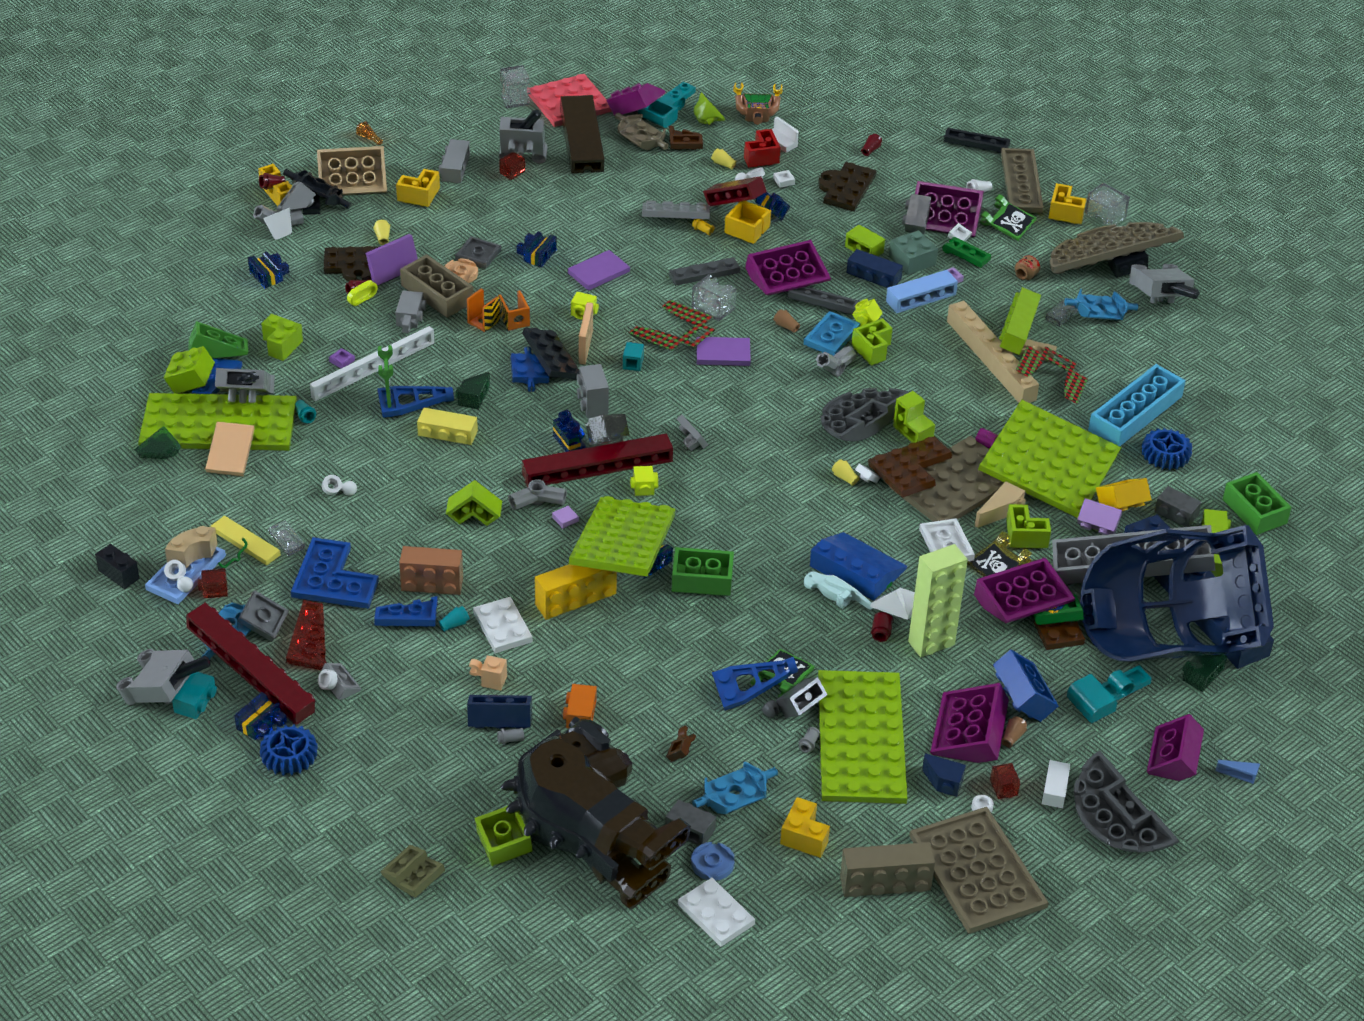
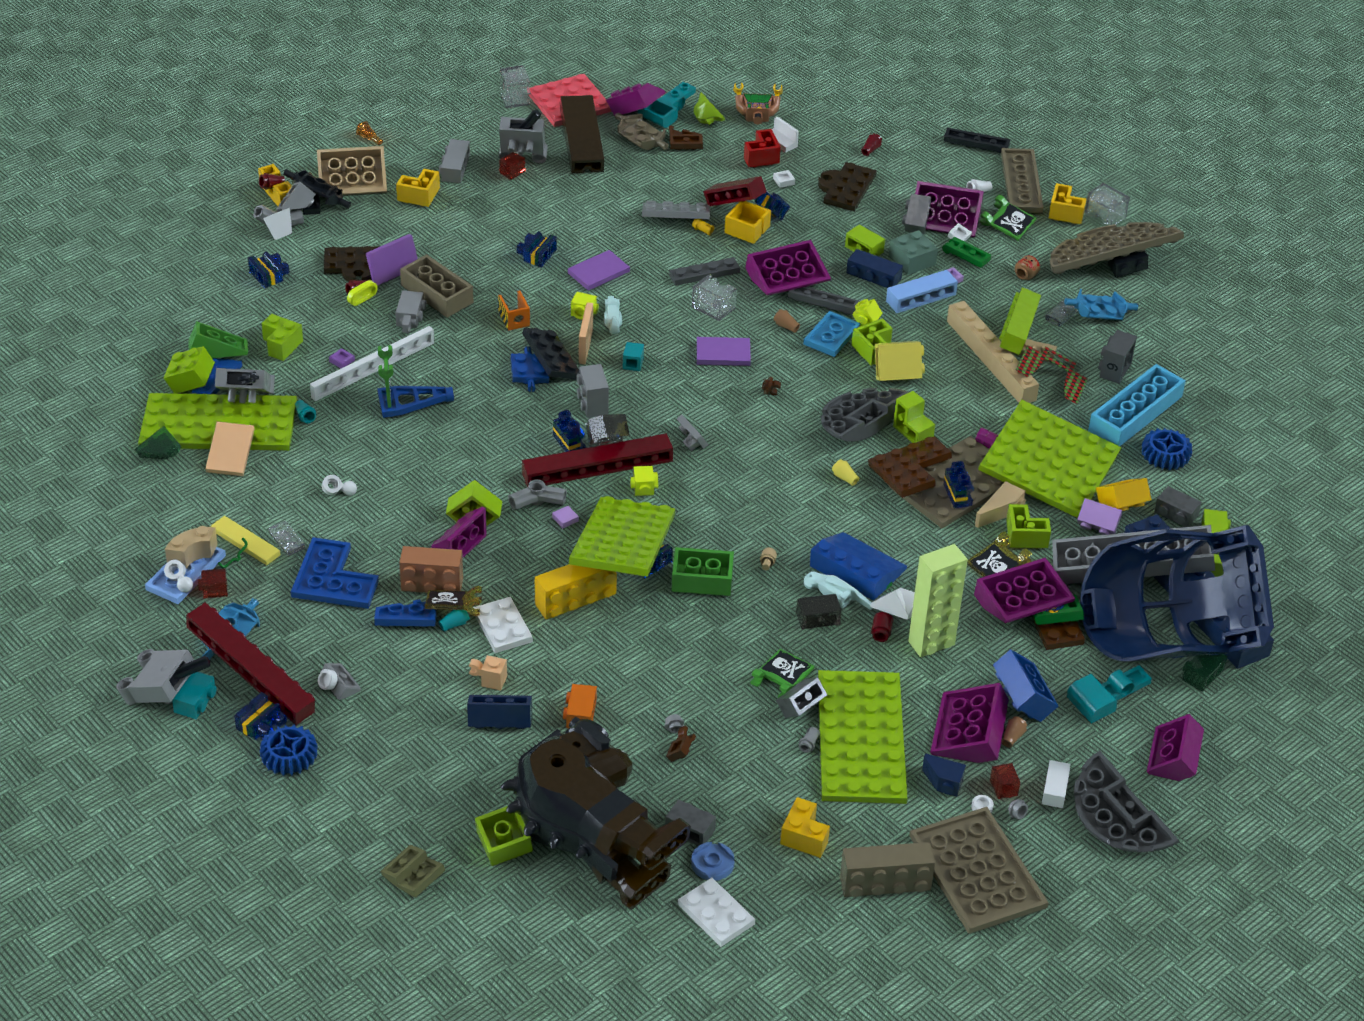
black brick [95,544,140,589] -> none
flat silver tile [237,590,289,642] -> none
clear red wing [285,600,326,670] -> none
light yellow cone [373,220,390,245] -> none
light yellow brick [417,408,478,445] -> none
light nougat tile [444,258,478,283] -> none
flat silver tile [455,236,501,269] -> none
clear green slope [455,372,490,410] -> none
orange piece [467,288,500,332] -> none
light grey pin [497,728,524,745] -> none
piece [628,300,716,351] -> none
dark azure plate [692,762,778,814] -> none
light yellow cone [711,148,737,170] -> none
blue plate [712,657,798,711] -> none
white plate [735,167,765,181] -> none
dark grey hinge [762,700,780,718] -> none
light grey piece [816,346,857,377] -> none
white plate [855,464,881,483] -> none
white plate [919,518,975,561] -> none
light grey piece [1129,264,1200,304] -> none
medium blue piece [1215,760,1260,784] -> none
bright green brick [1222,472,1292,535] -> none
none -> flag [425,586,482,616]
none -> magenta slope [431,506,487,557]
none -> light aqua animal [604,296,622,334]
none -> light grey plate [664,714,684,733]
none -> tan cylinder [760,547,777,570]
none -> reddish brown plate [762,377,781,395]
none -> clear smoke brick [796,594,842,629]
none -> light yellow brick [875,341,925,381]
none -> clear blue hips [943,461,974,509]
none -> light grey plate [1008,799,1028,819]
none -> dark grey brick [1098,330,1137,384]

